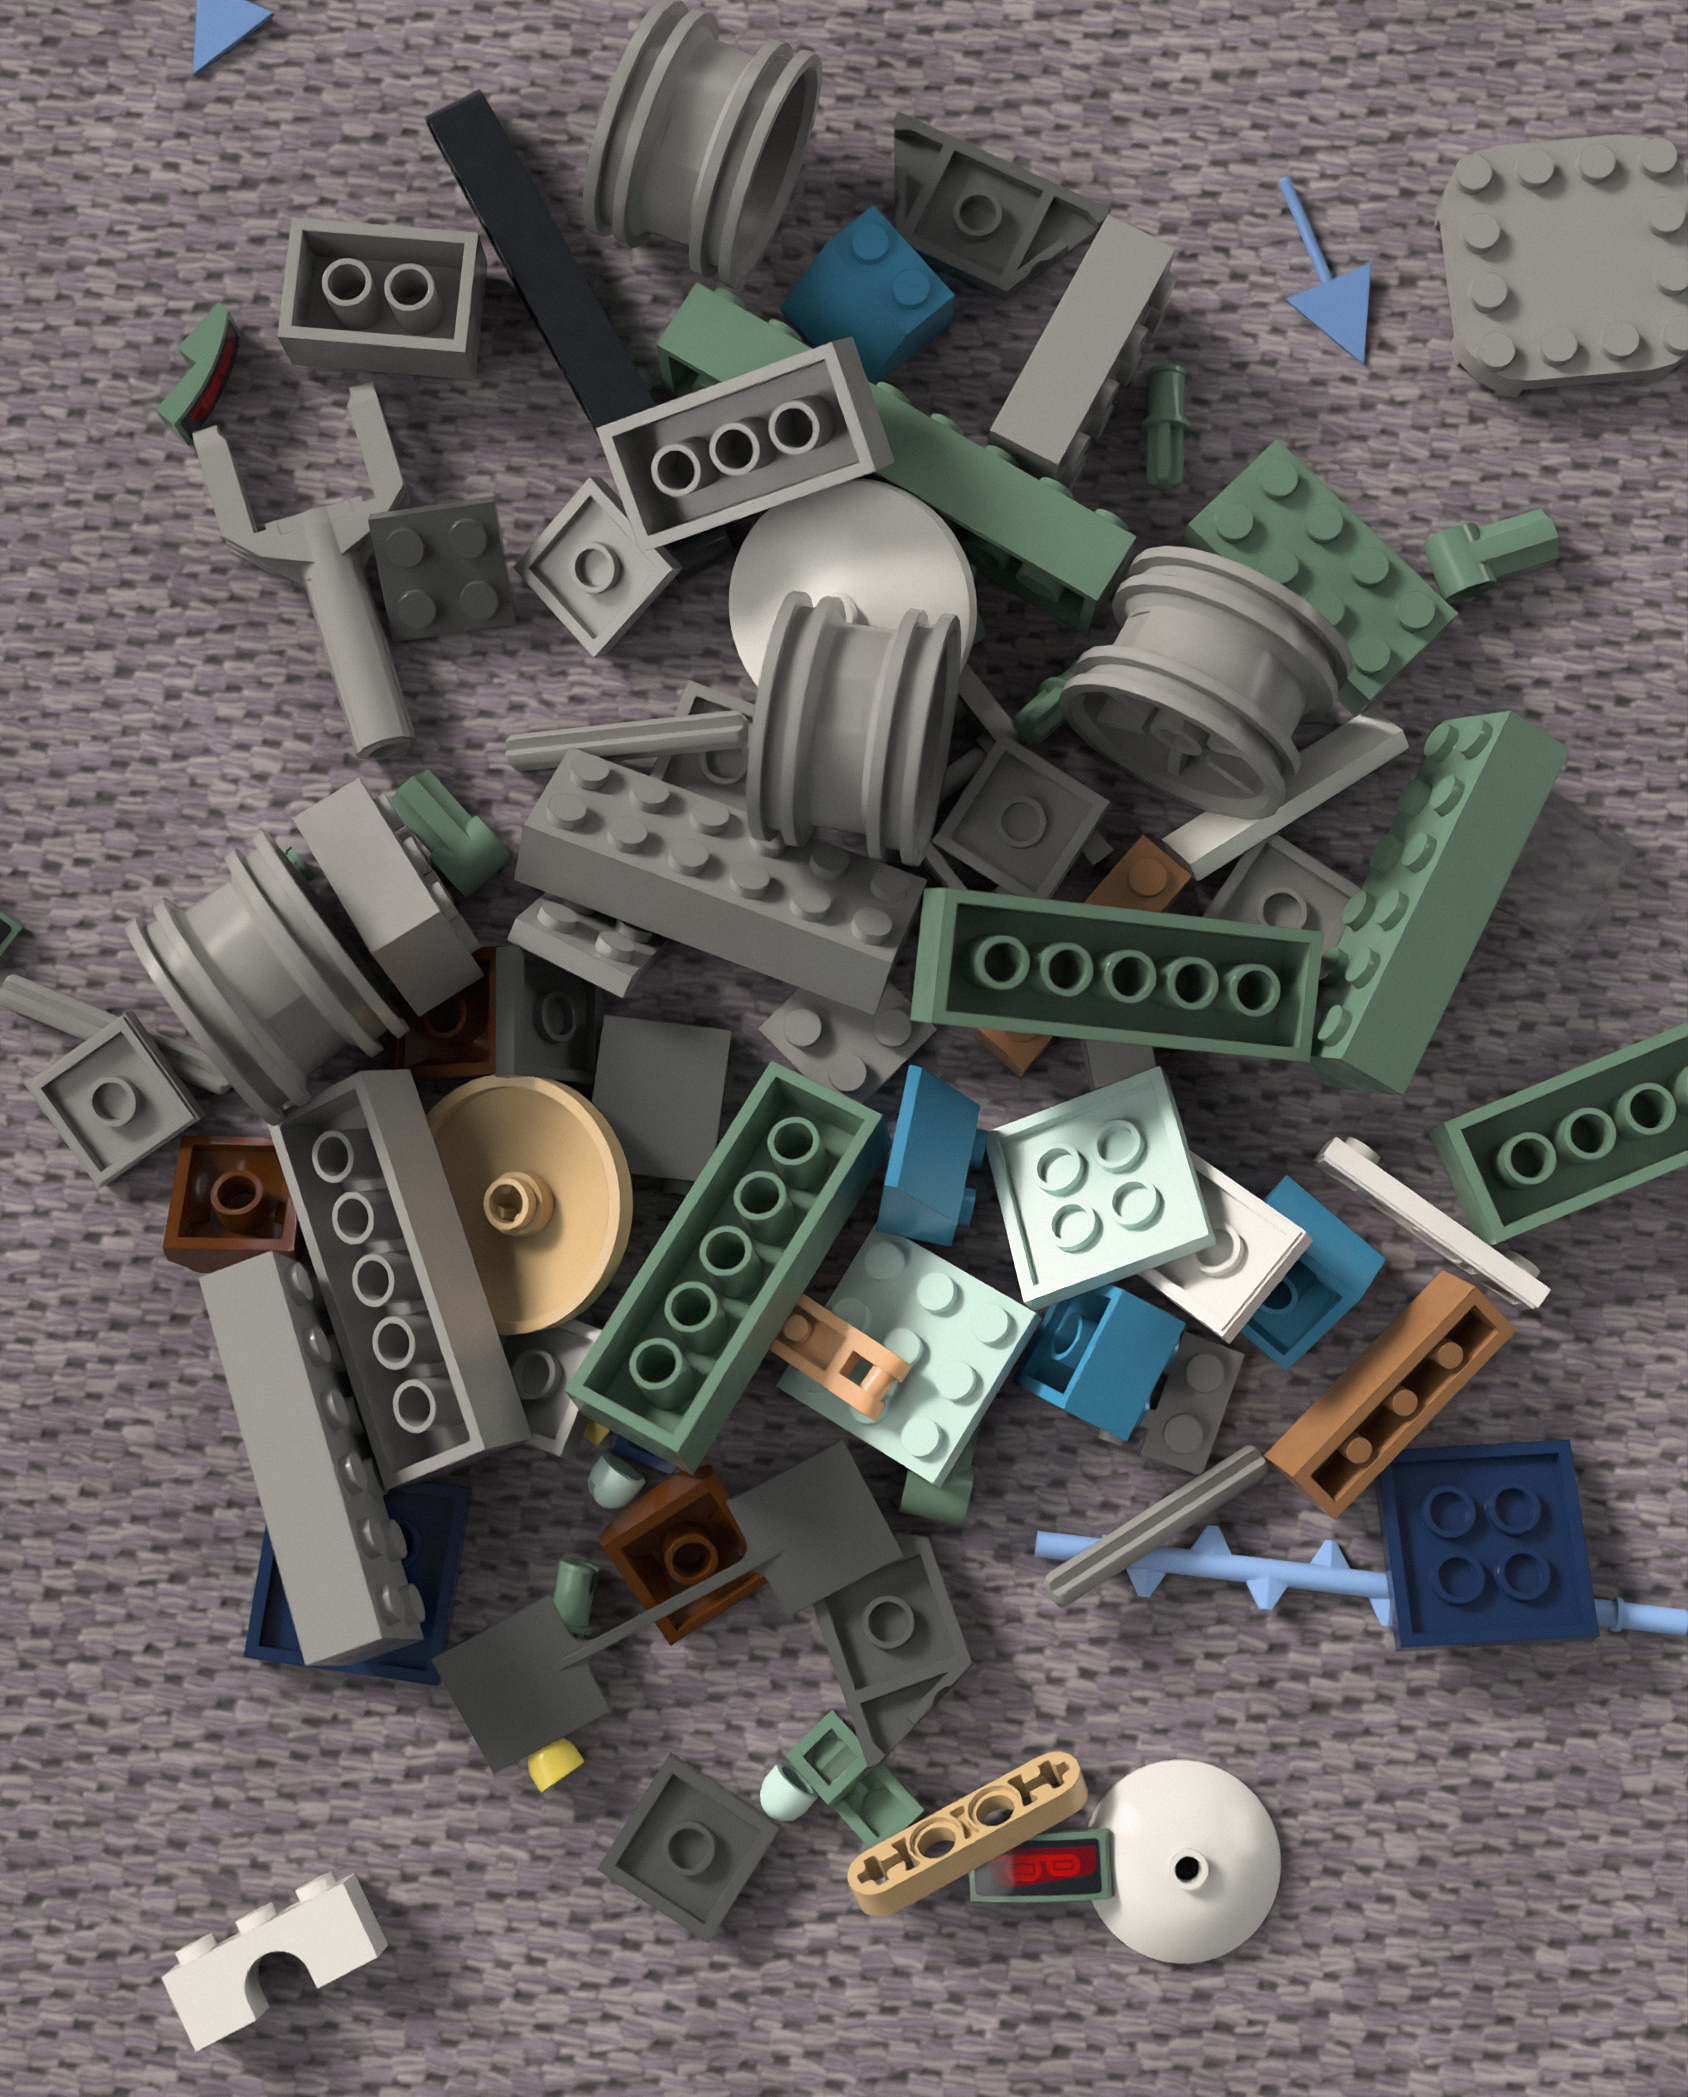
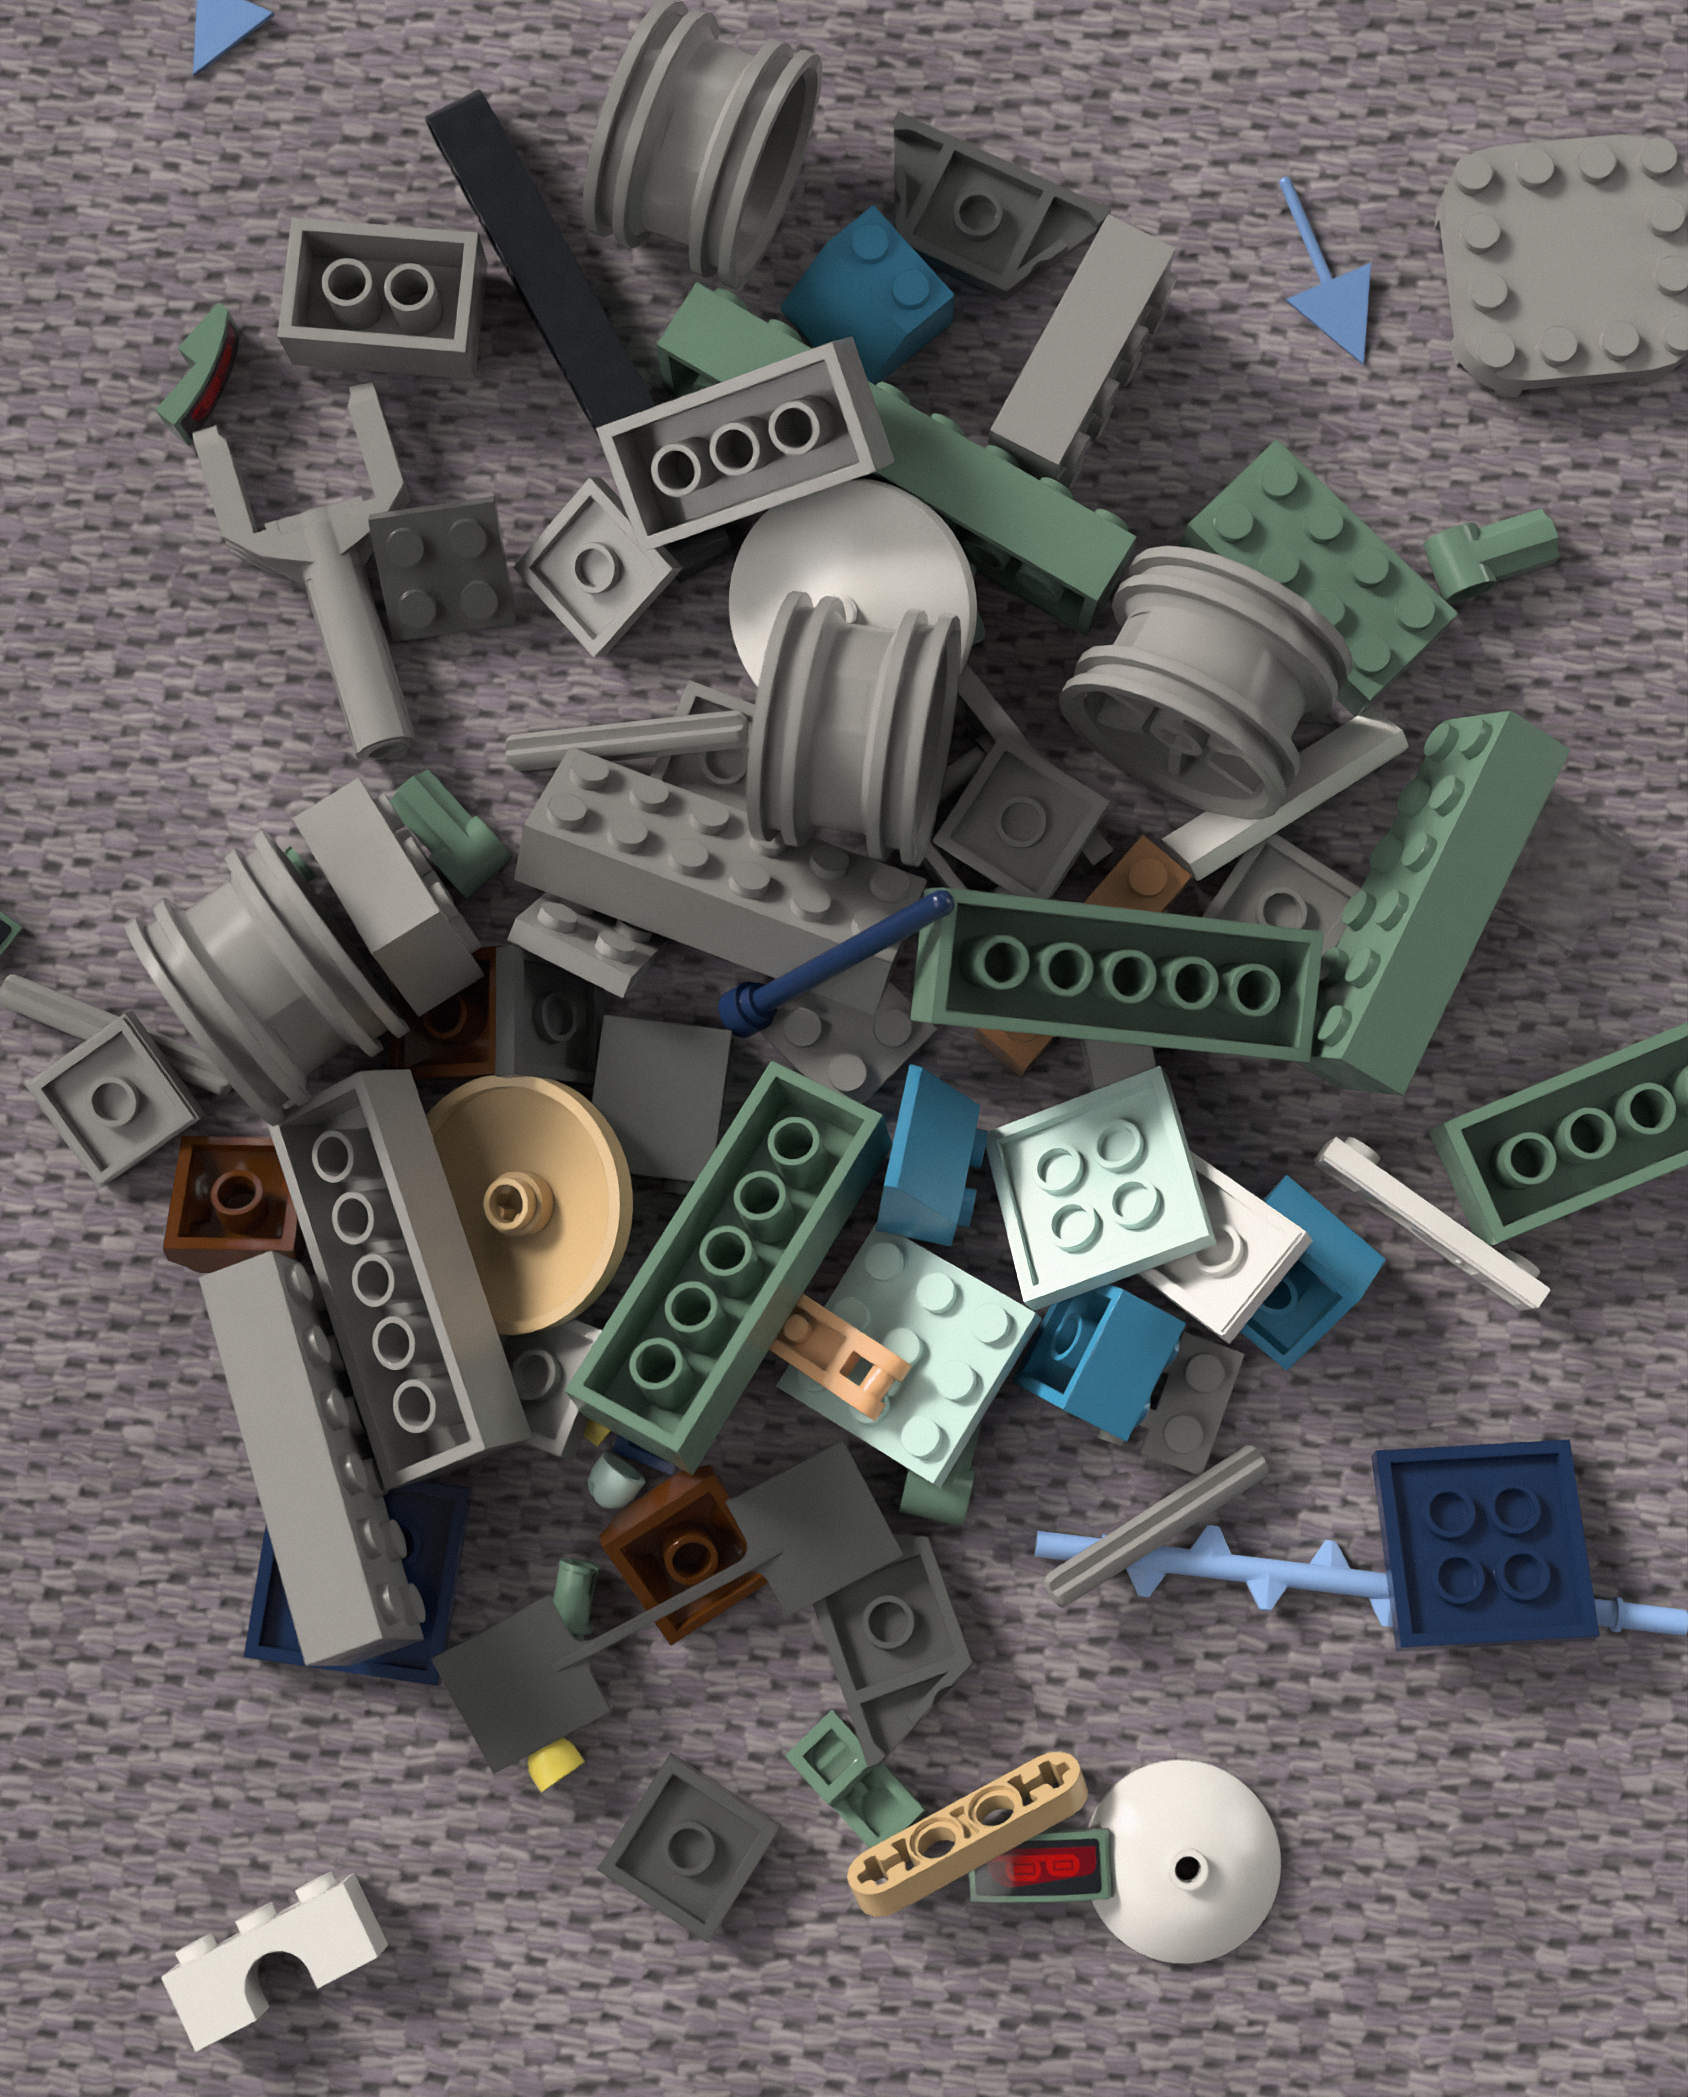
light aqua hinge [760,1762,818,1822] -> none
sand green axle [1012,656,1081,745] -> none
sand green axle [1141,364,1191,491] -> none
medium nougat brick [1264,1270,1517,1520] -> none
none -> dark blue piece [718,890,955,1038]

